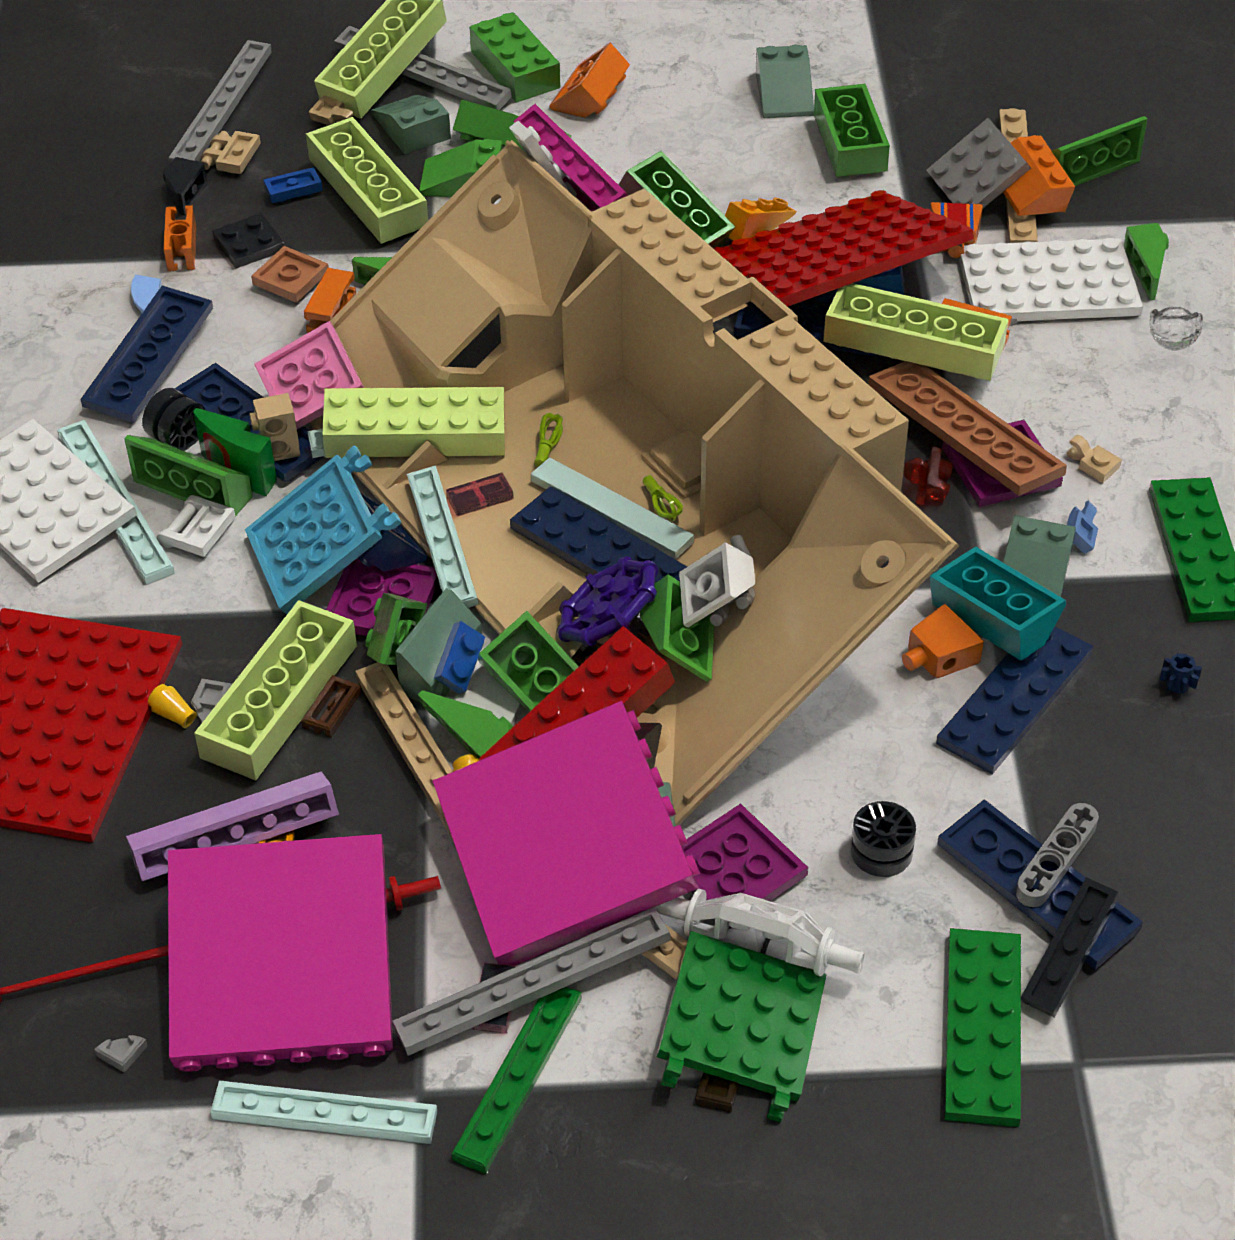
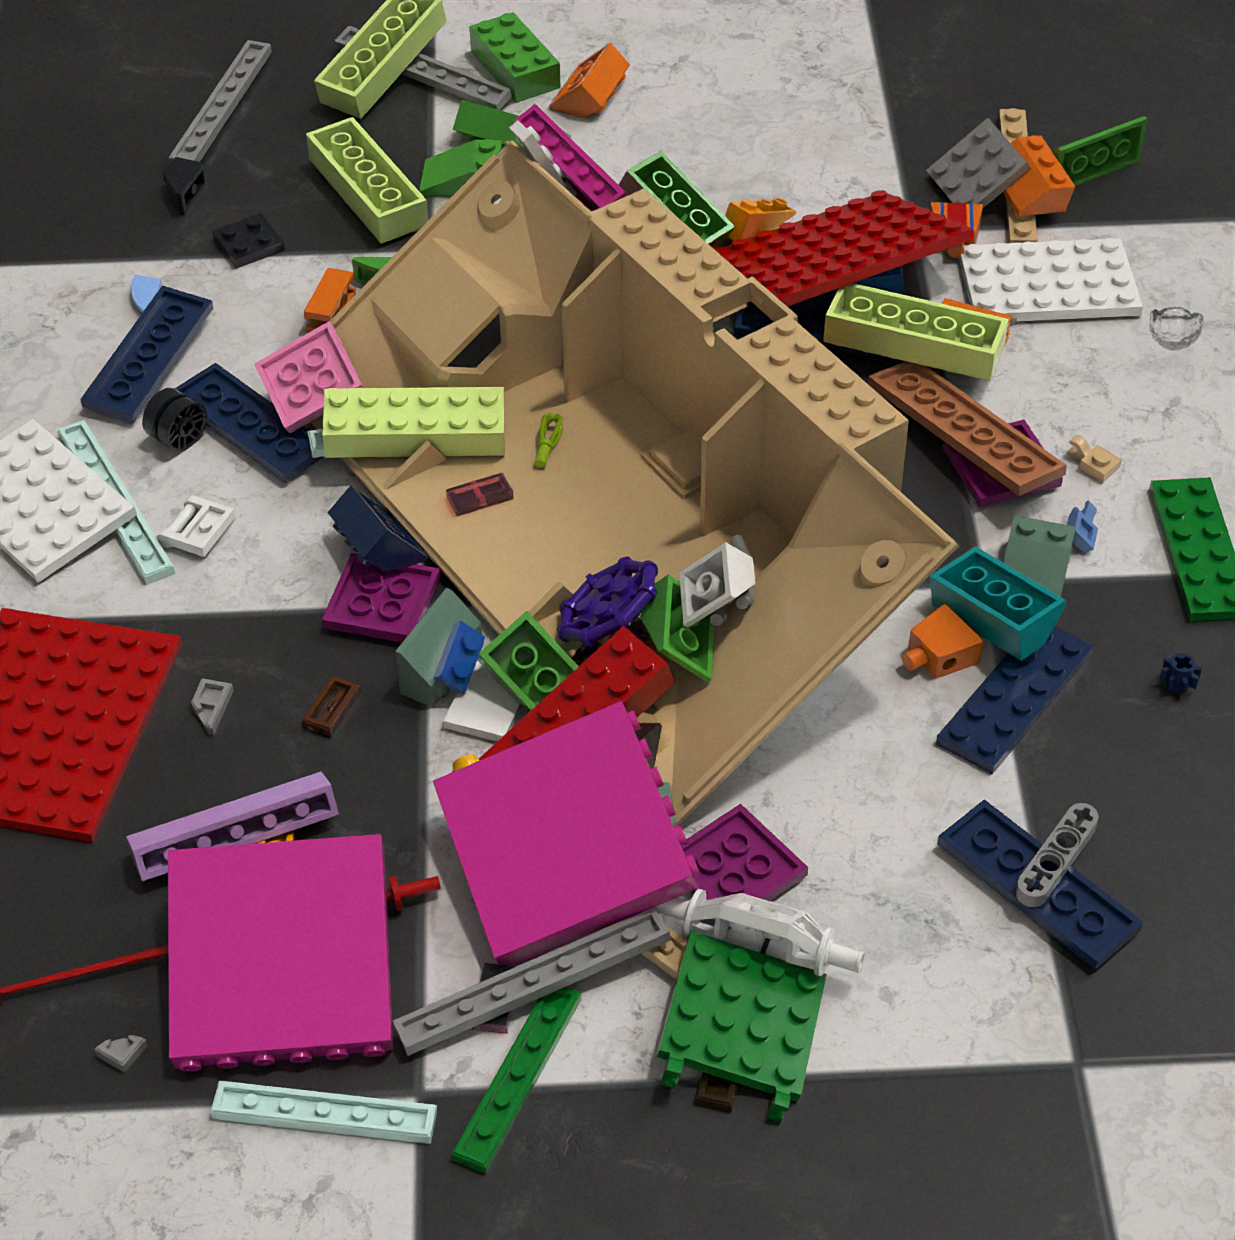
bright green slope [124,435,253,517] -> none
yellow cone [148,684,197,728] -> none
orange piece [164,205,196,271] -> none
green slope [193,408,277,496] -> none
yellowish green brick [194,600,357,780] -> none
tan plate [201,131,261,174] -> none
medium azure plate [245,445,402,614] -> none
tan brick [249,393,301,461] -> none
nougat plate [251,246,329,303] -> none
blue plate [263,167,323,203] -> none
tan plate [309,95,353,125] -> none
tan plate [355,662,454,842] -> none
bright green slope [365,593,427,665] -> none
sand green slope [371,95,451,154] -> none
light aqua tile [407,465,479,608] -> none
bright green slope [418,690,513,760] -> none
dark blue plate [510,486,687,583] -> none
light aqua tile [531,457,694,560] -> none
lime piece [643,475,683,522] -> none
sand green slope [755,44,814,118] -> none
bright green brick [814,83,890,177] -> none
black wheel [851,801,916,877] -> none
clear red hips [903,446,953,506] -> none
green plate [944,928,1021,1127] -> none
black plate [1021,877,1119,1018] -> none
bright green slope [1123,223,1169,300] -> none

